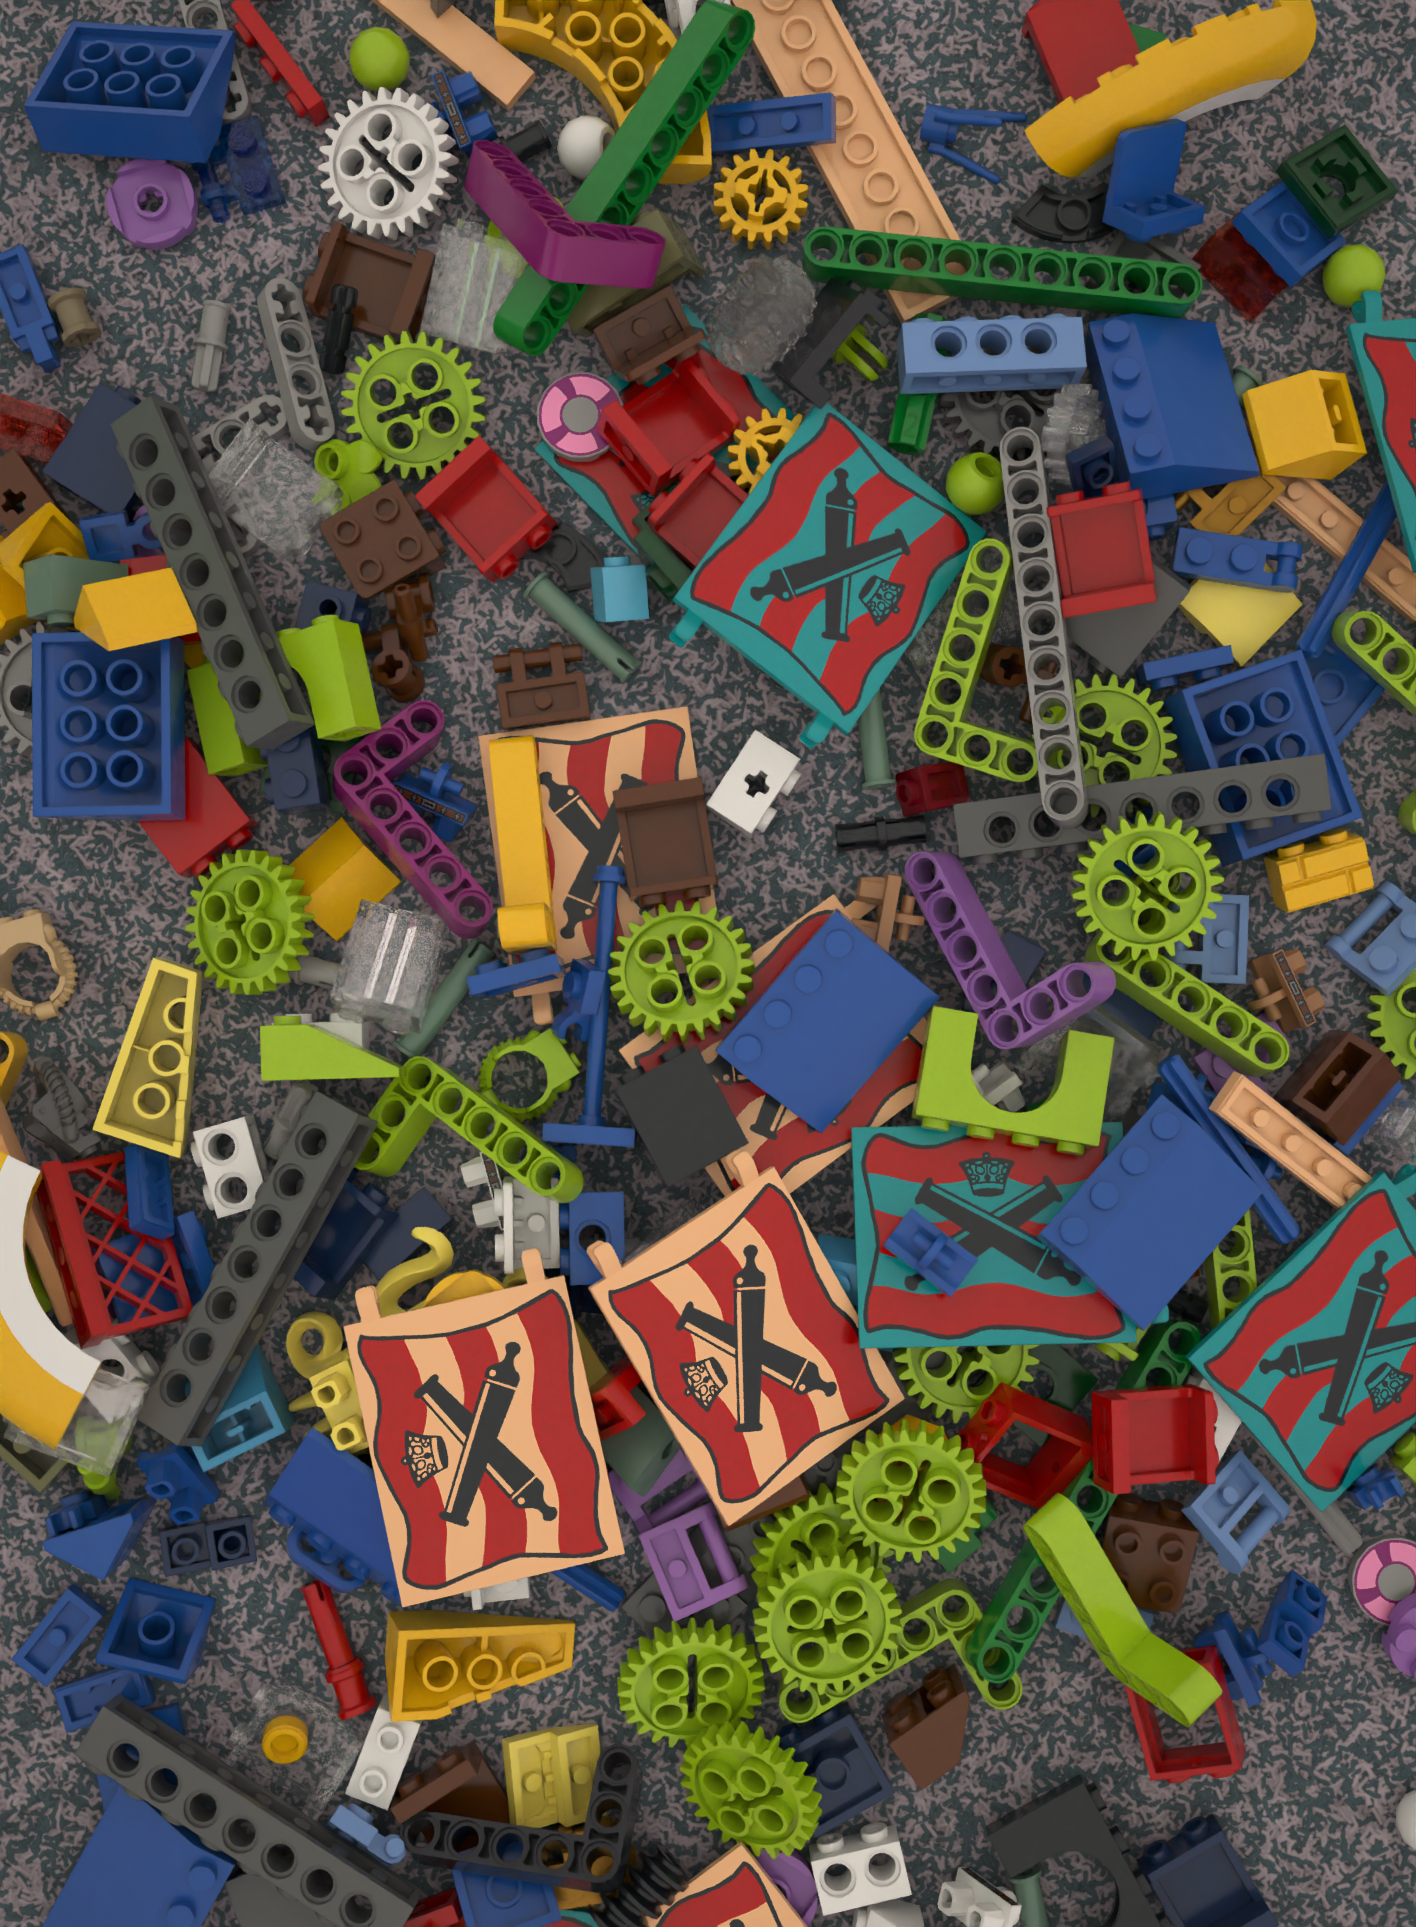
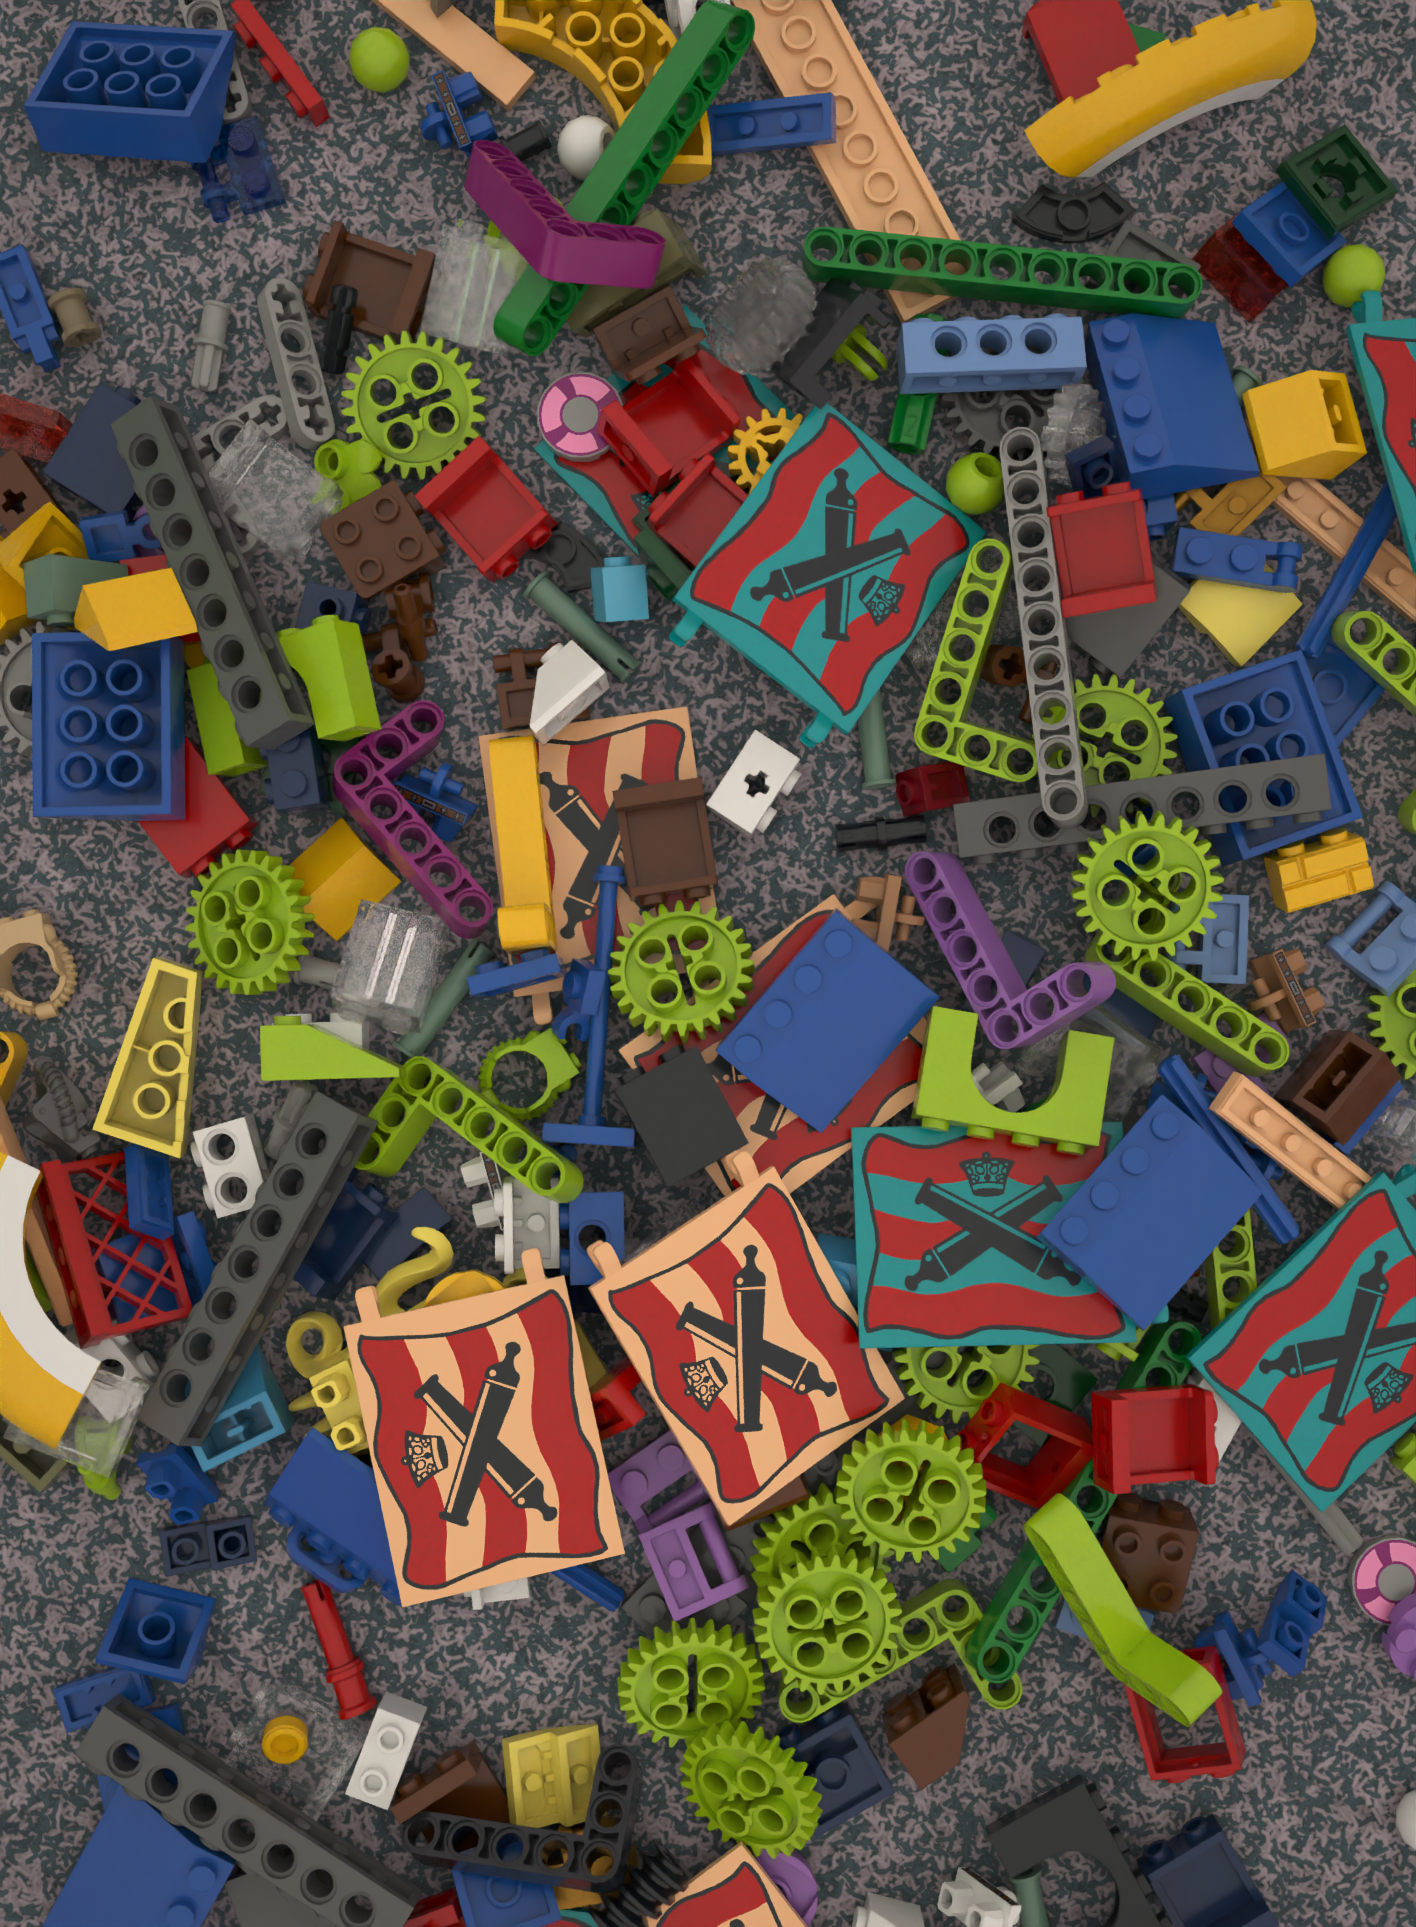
blue plate [11,1584,108,1687] -> none
blue slope [42,1494,157,1580] -> none
blue plate [45,1489,108,1537] -> none
medium lavender plate [106,158,198,250] -> none
white gear [318,87,459,240] -> none
medium blue plate [324,1803,407,1868] -> none
yellow wedge [385,1610,575,1722] -> none
sand green torso [601,1385,681,1497] -> none
yellow gear [713,148,808,250] -> none
white brick [809,1822,912,1916] -> none
blue hips [882,1208,979,1298] -> none
blue plant [919,103,1028,184] -> none
blue bracket [1102,119,1206,242] -> none
blue plate [1135,645,1234,692] -> none
medium blue plate [1181,1450,1290,1574] -> none
blue plate [1346,1465,1405,1510] -> none
none -> white slope [530,640,610,746]

